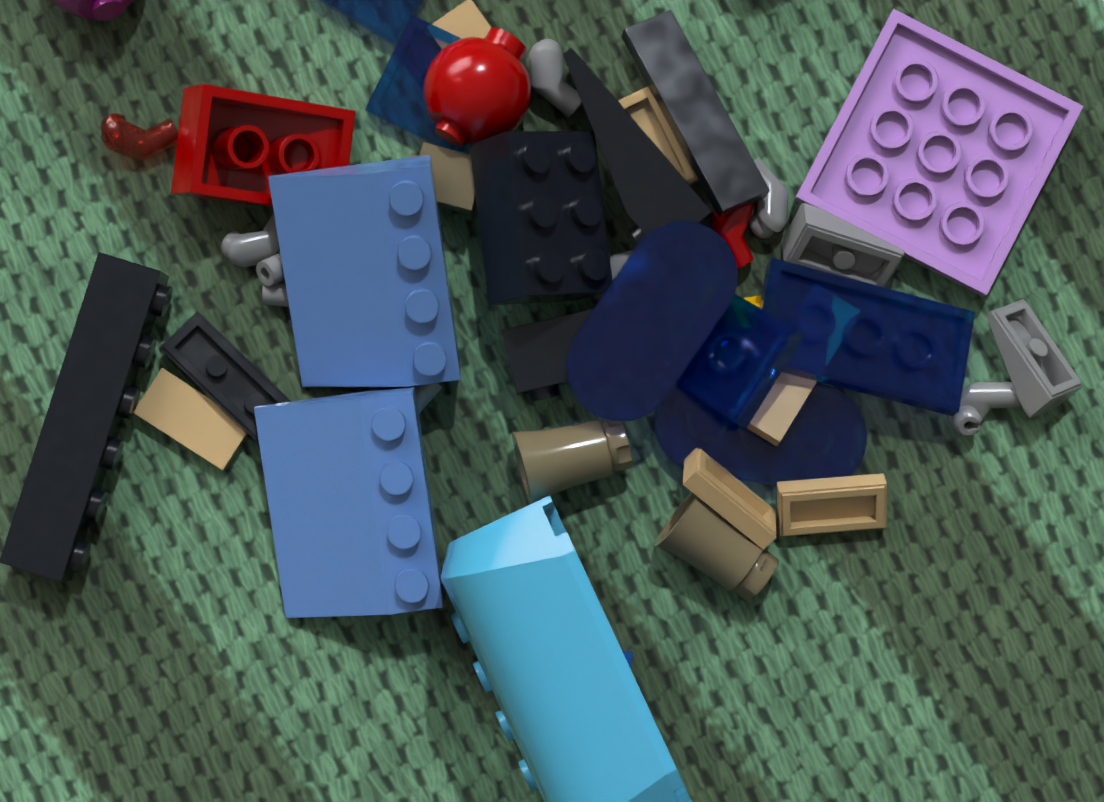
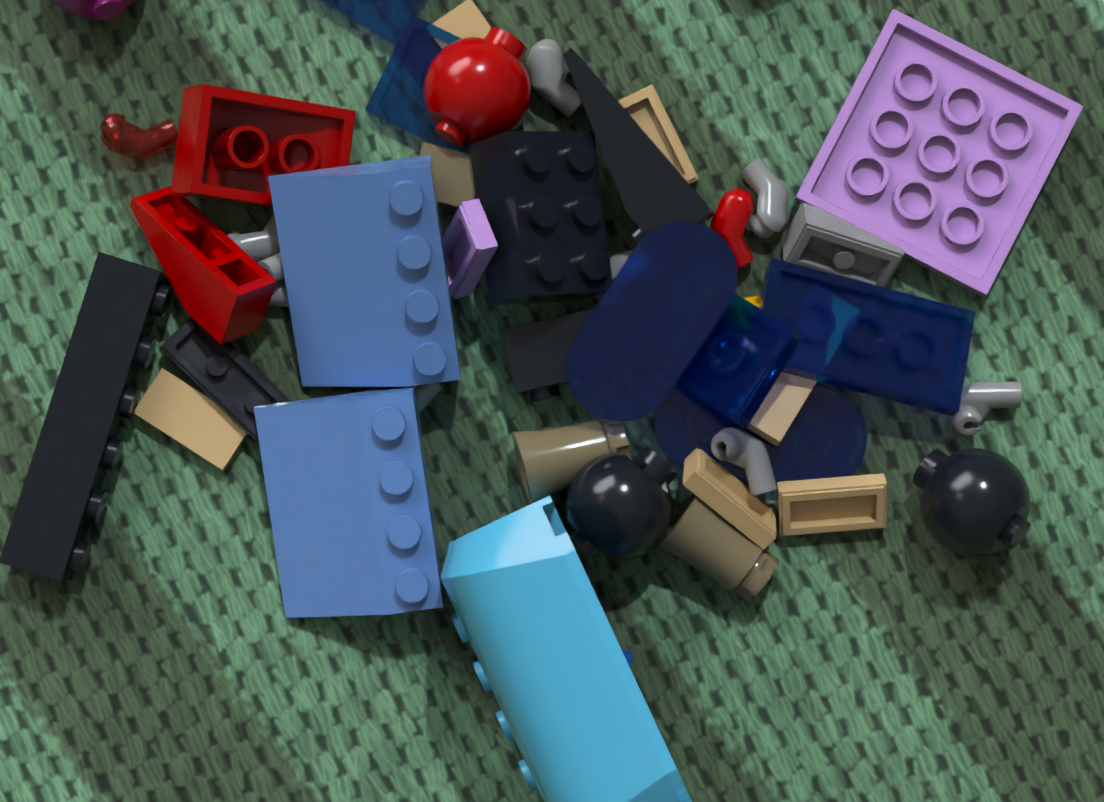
black tile [621,10,770,218] -> none
light grey slope [986,299,1083,419] -> none
none -> red slope [130,186,277,345]
none -> lavender tile [443,198,498,299]
none -> black brick [566,445,678,560]
none -> light grey arm [711,428,778,496]
none -> black brick [912,448,1031,557]

